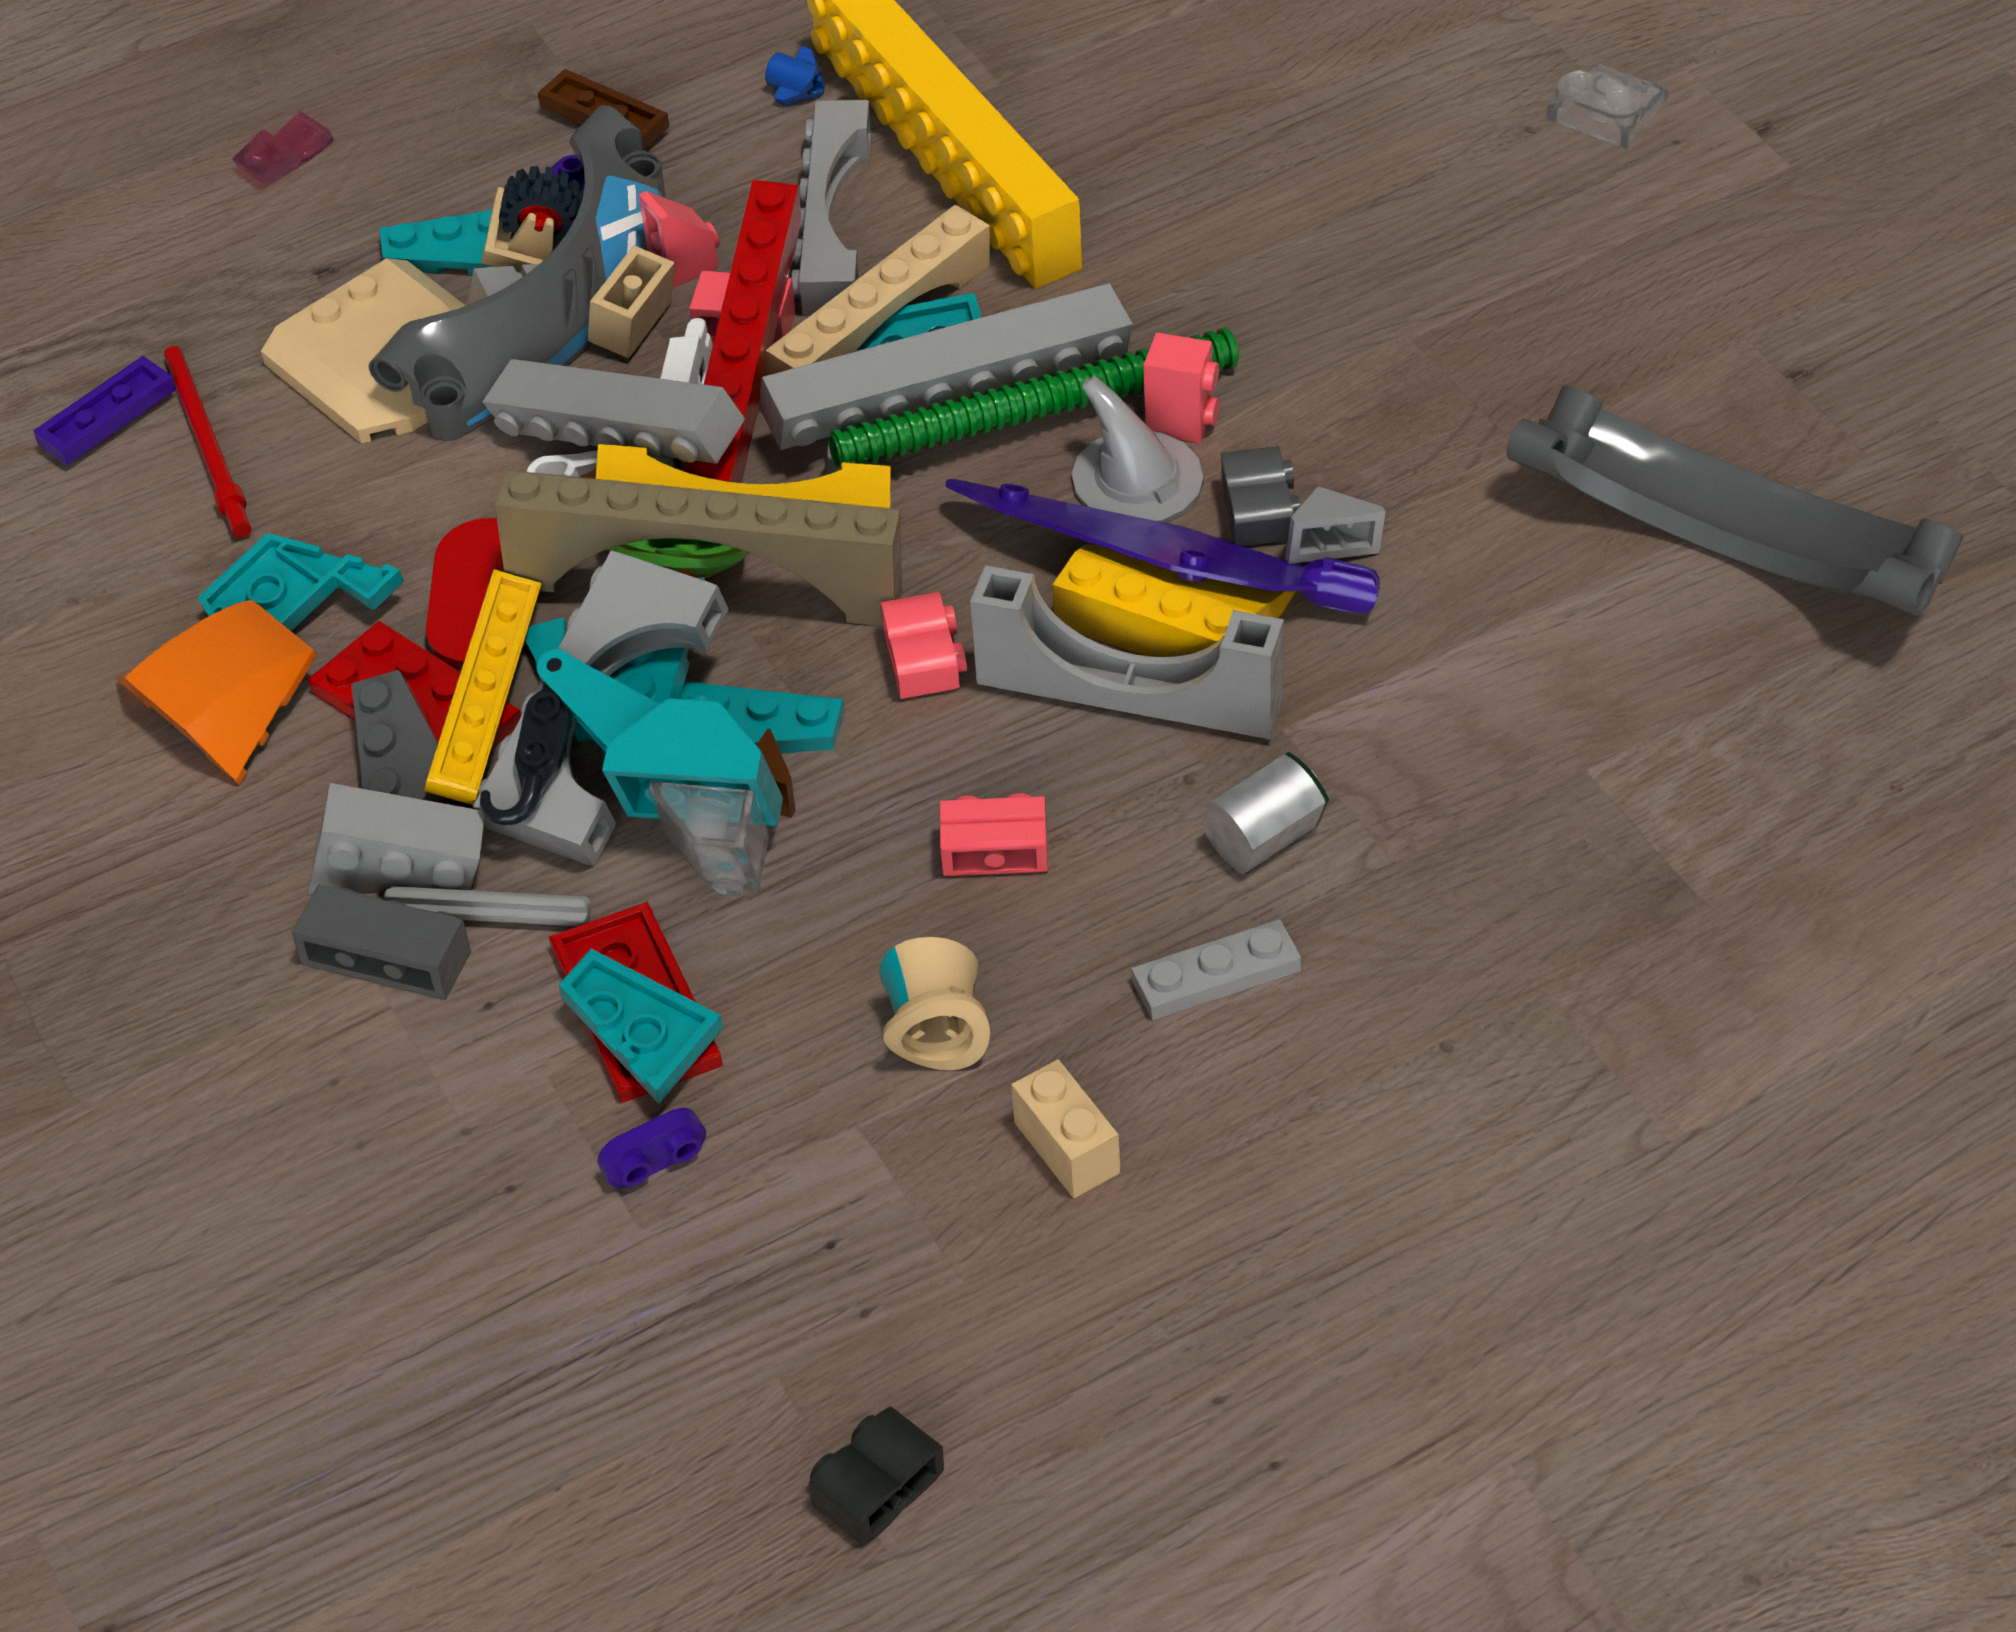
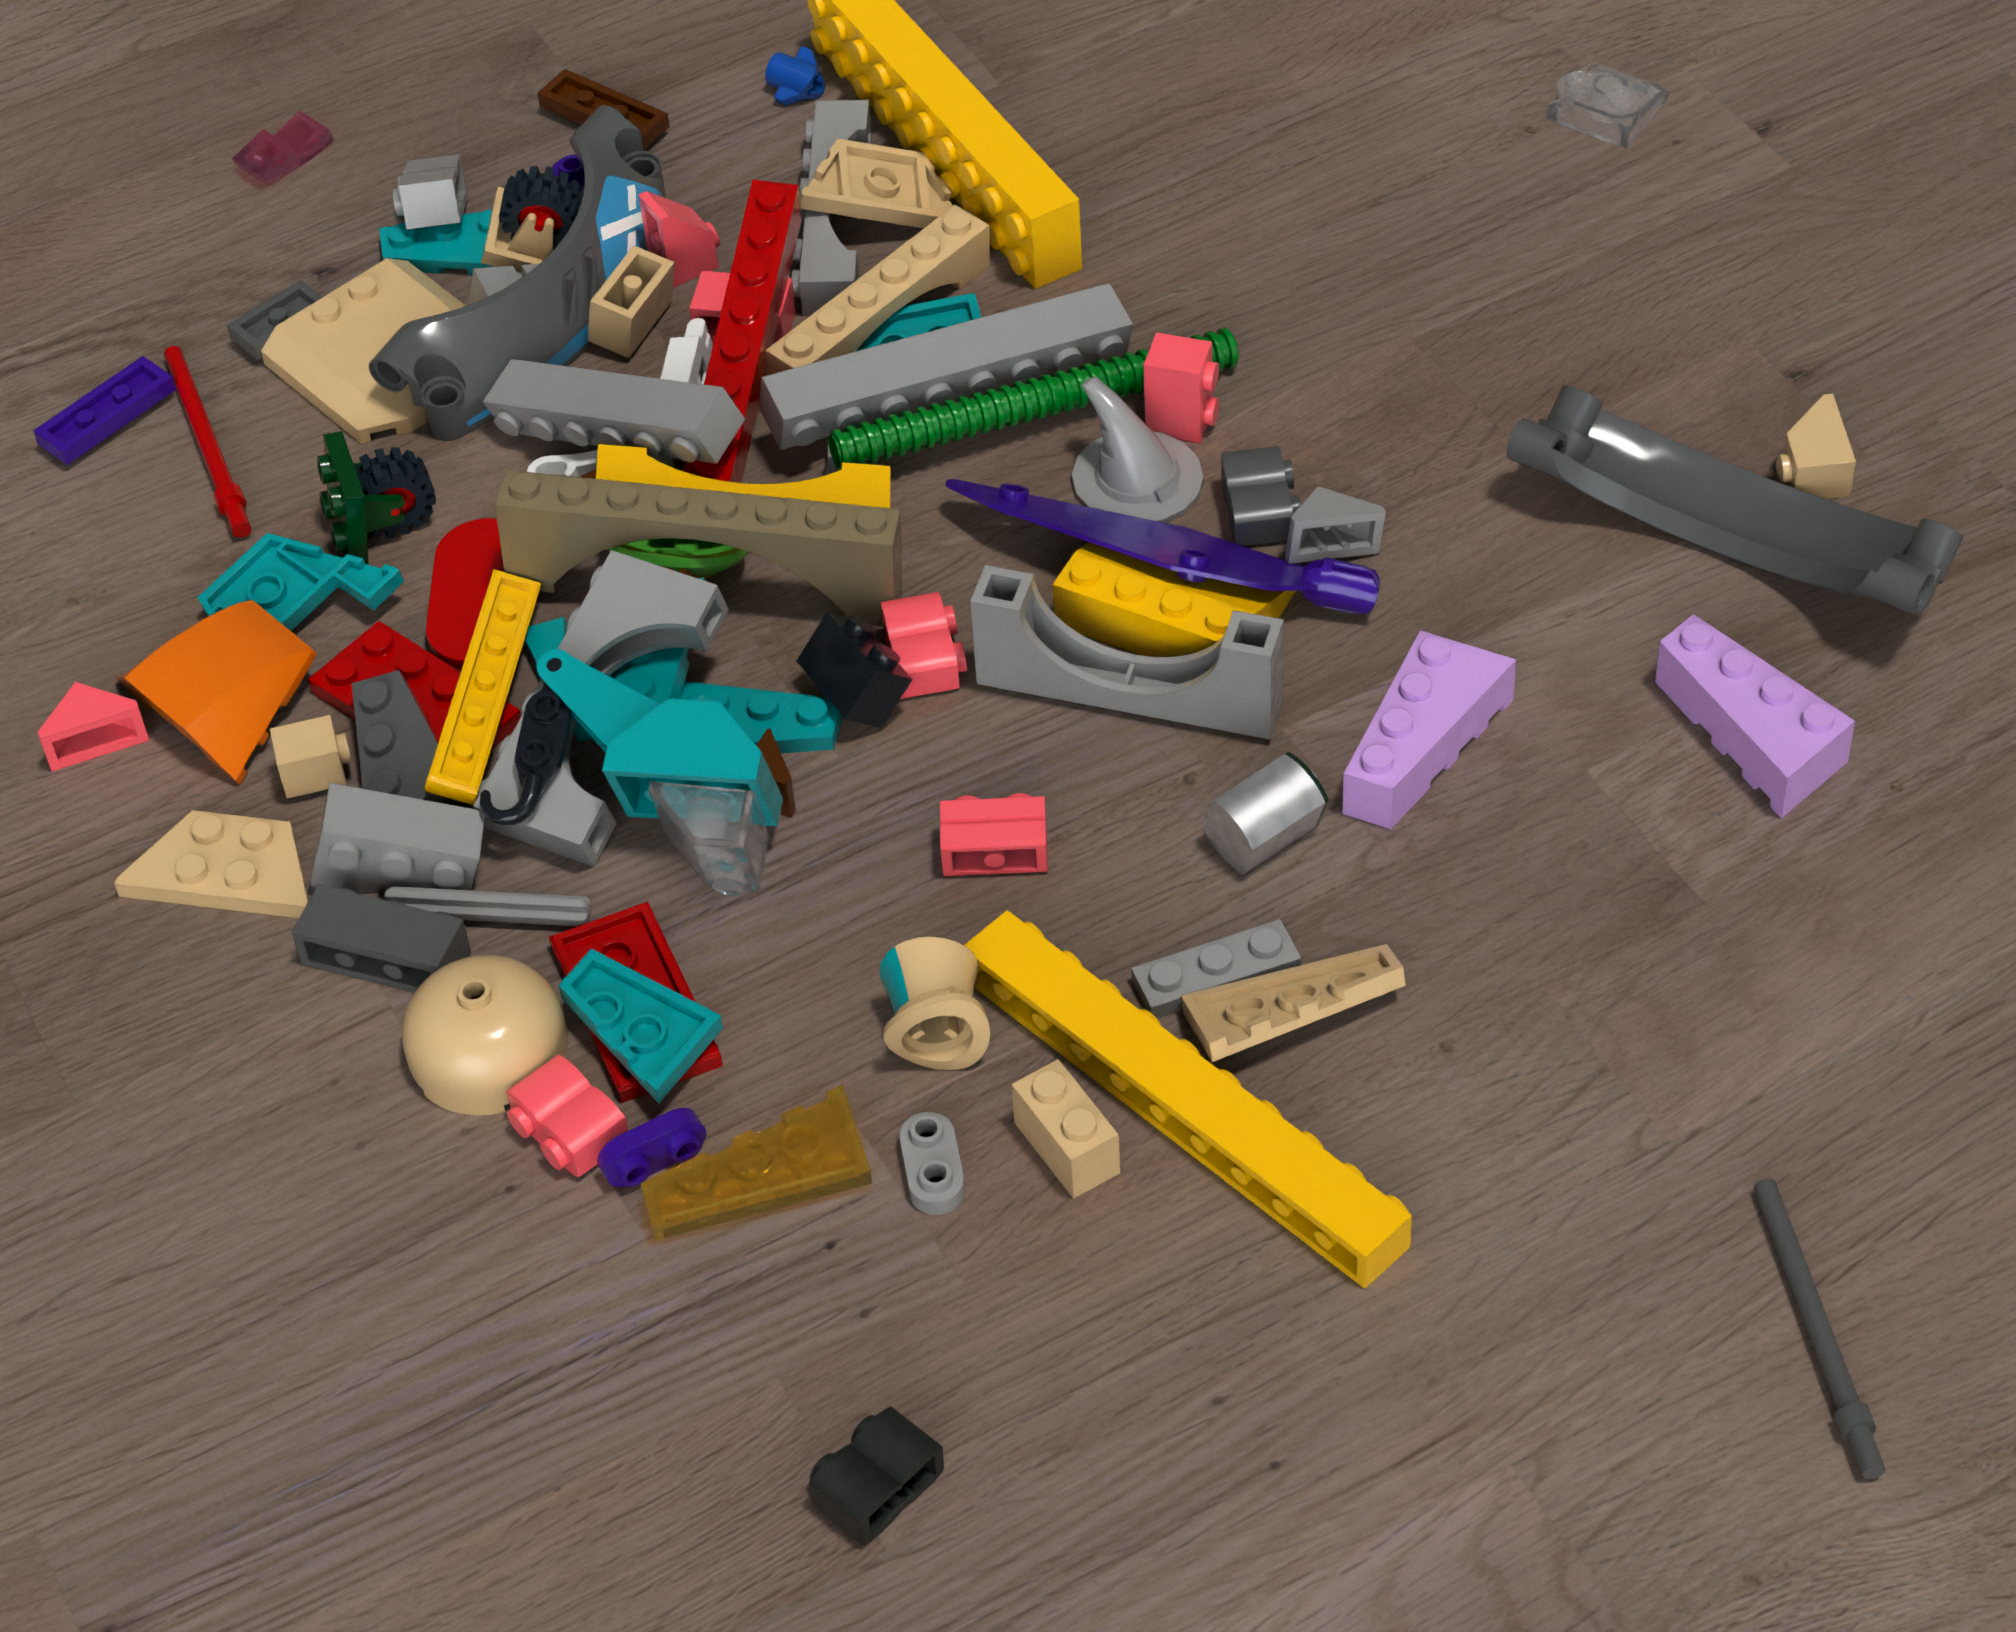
none -> coral slope [38,682,149,772]
none -> tan wing [114,810,308,918]
none -> dark grey plate [227,280,322,361]
none -> tan brick [270,715,352,799]
none -> plate [317,431,436,565]
none -> light grey piece [393,154,468,229]
none -> tan cylinder [402,955,569,1115]
none -> coral brick [506,1055,629,1178]
none -> clear yellow wing [640,1084,872,1241]
none -> black brick [796,612,913,728]
none -> tan wing [799,138,953,228]
none -> light grey plate [899,1112,965,1215]
none -> yellow brick [964,910,1412,1289]
none -> tan wing [1180,944,1406,1062]
none -> lavender wedge [1342,631,1516,829]
none -> lavender wedge [1655,614,1855,819]
none -> dark grey bar [1754,1179,1886,1479]
none -> tan slope [1776,394,1856,499]

